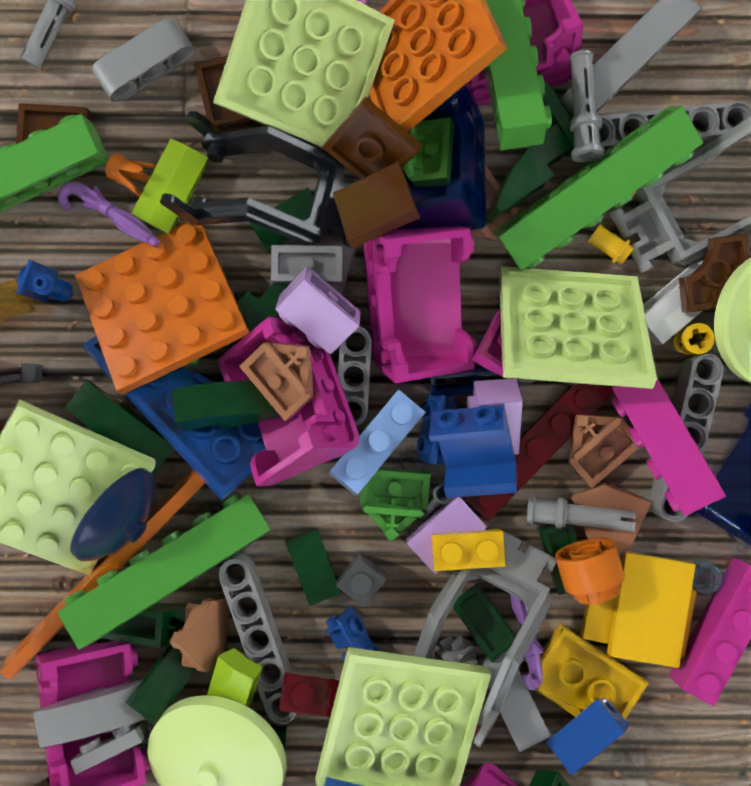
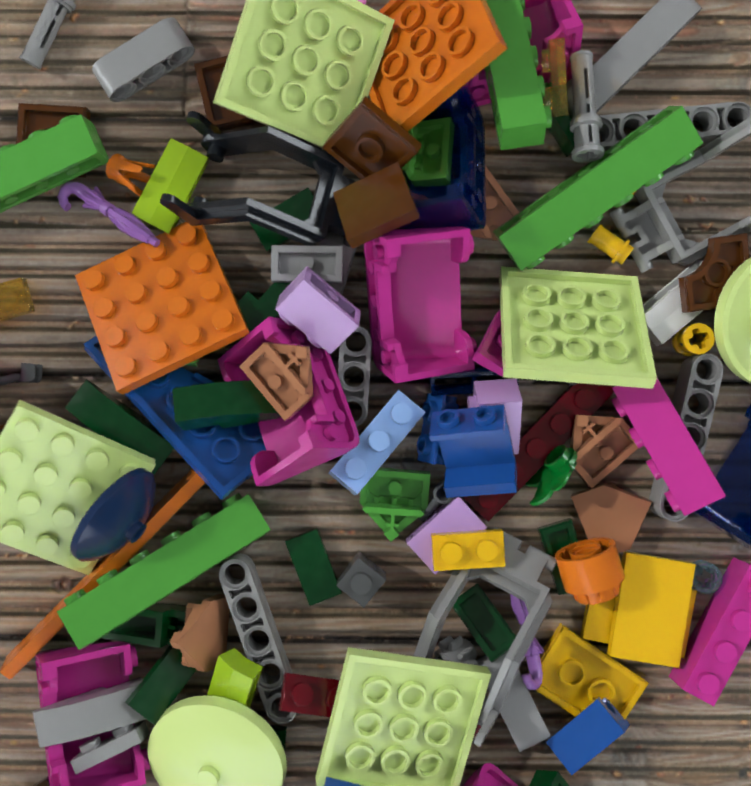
blue hinge [16,259,73,303] -> none
blue hinge [326,605,380,661] -> none
dark green slope [486,124,573,223] -> none
light grey pin [526,494,636,533] -> none
none -> green plate [525,445,577,506]
none -> clear yellow plate [541,38,568,117]

